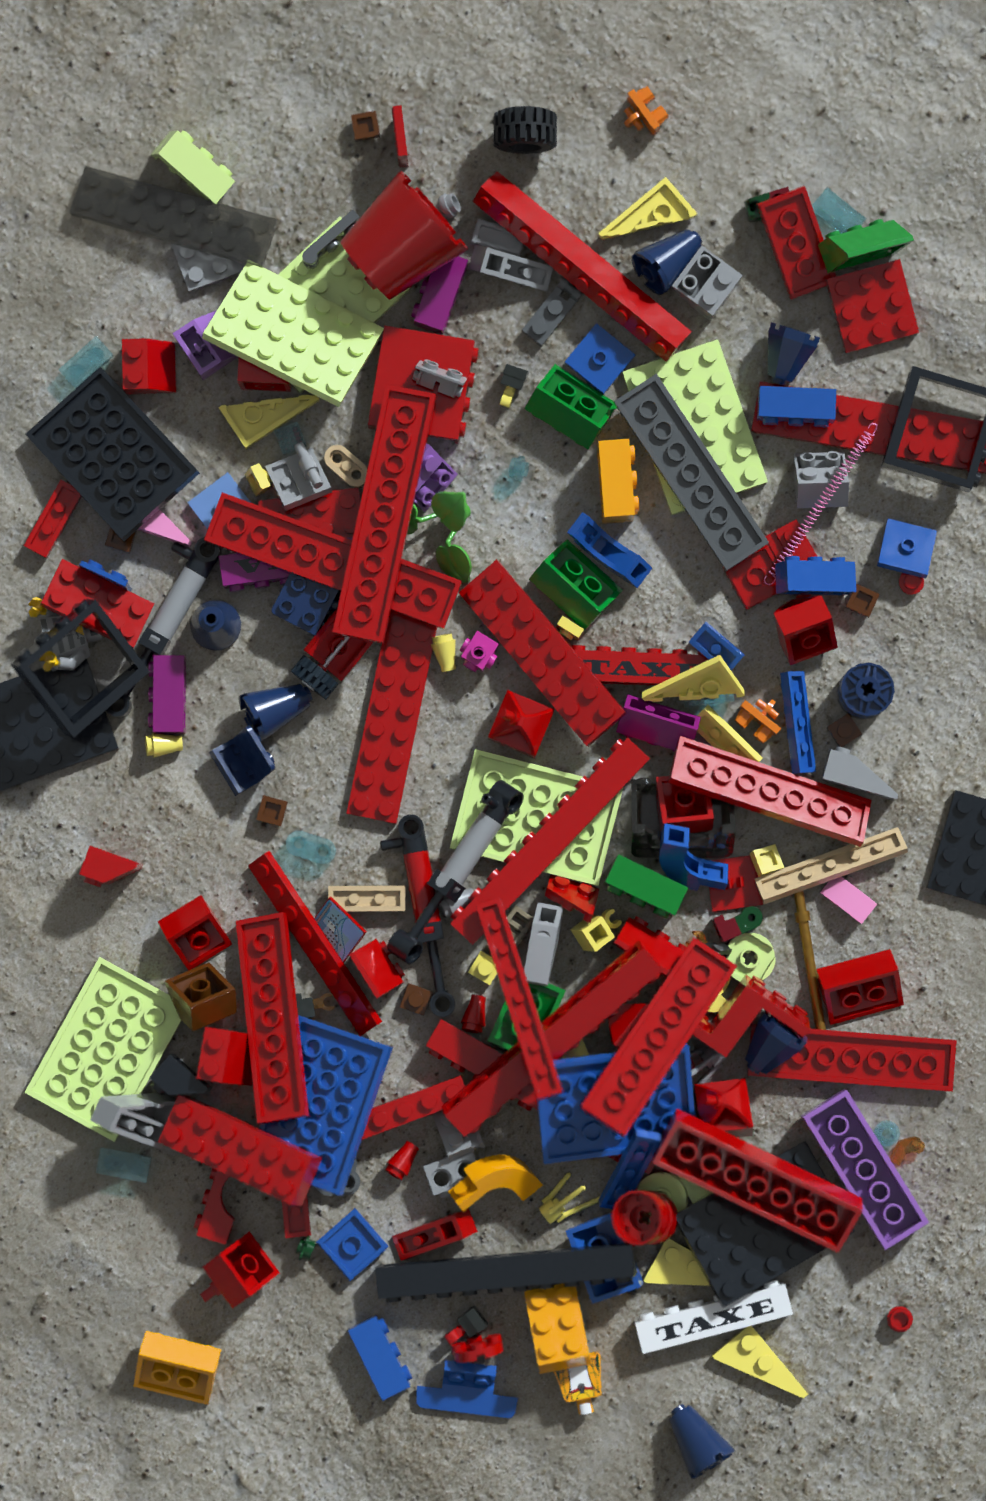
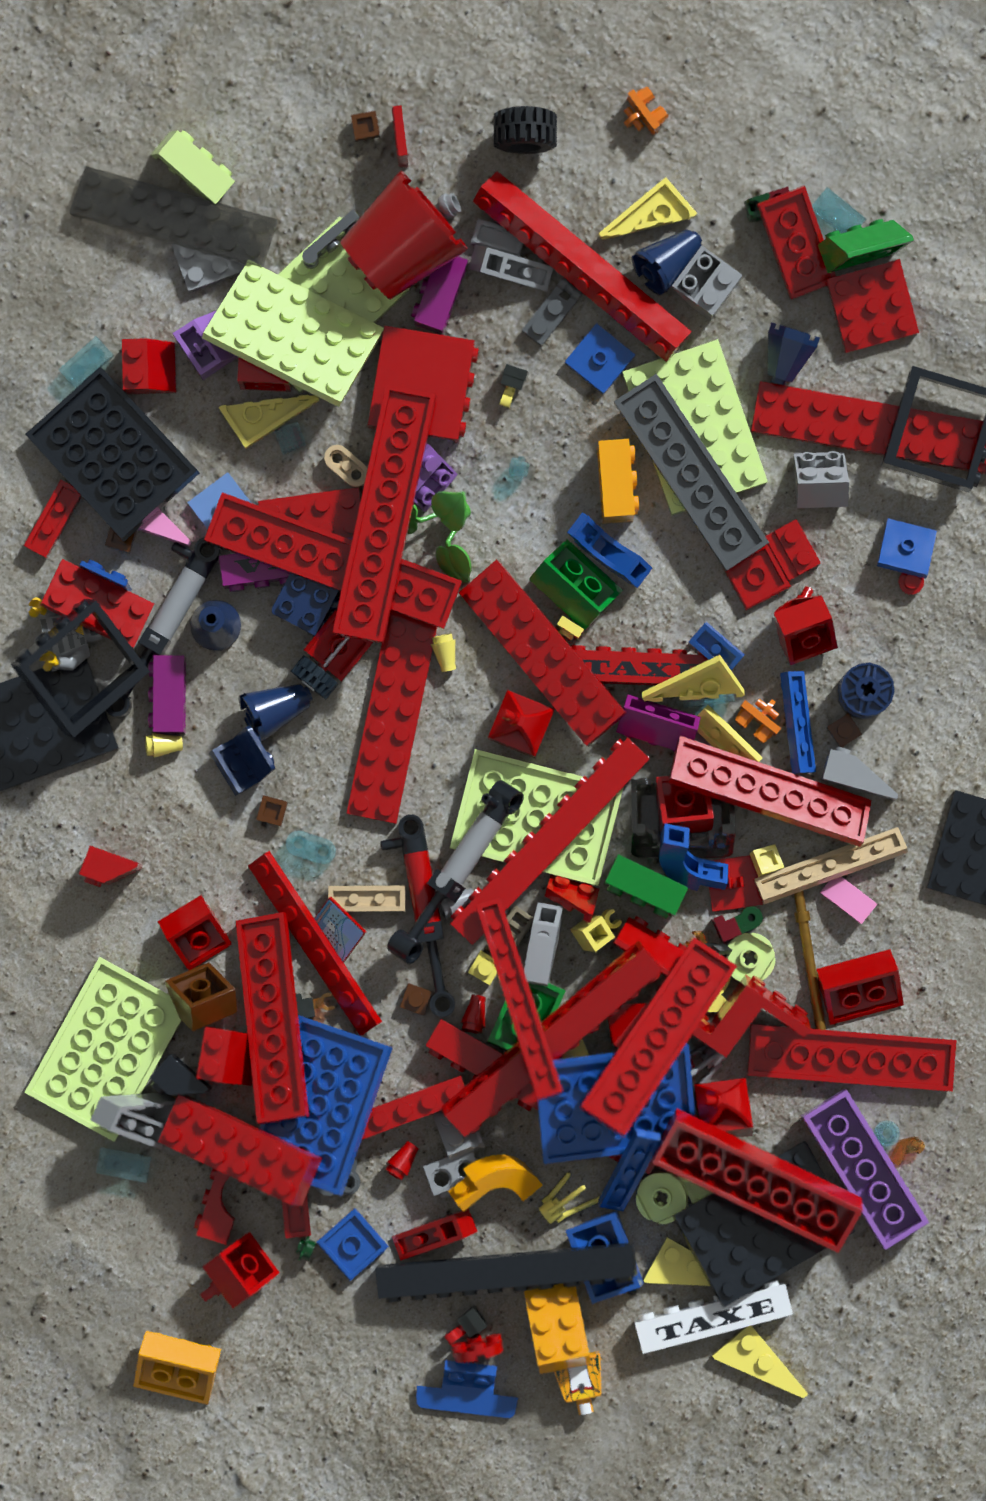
light yellow plate [245,463,271,496] -> none
light grey plate [265,442,332,511] -> none
blue brick [348,1315,413,1401] -> none
red slope [349,939,405,999] -> none
light grey hinge [412,360,467,398] -> none
dark pink brick [459,631,499,673] -> none
green slope [524,364,617,450] -> none
red wheel [612,1190,678,1245] -> none
dark blue cone [669,1404,735,1480] -> none
dark blue cone [745,1010,807,1074] -> none
blue brick [757,386,837,427] -> none
bright pink piece [764,423,877,585] -> none
blue brick [775,556,856,596] -> none
reddish brown plate [845,584,880,618] -> none
red plate [887,1306,913,1332] -> none

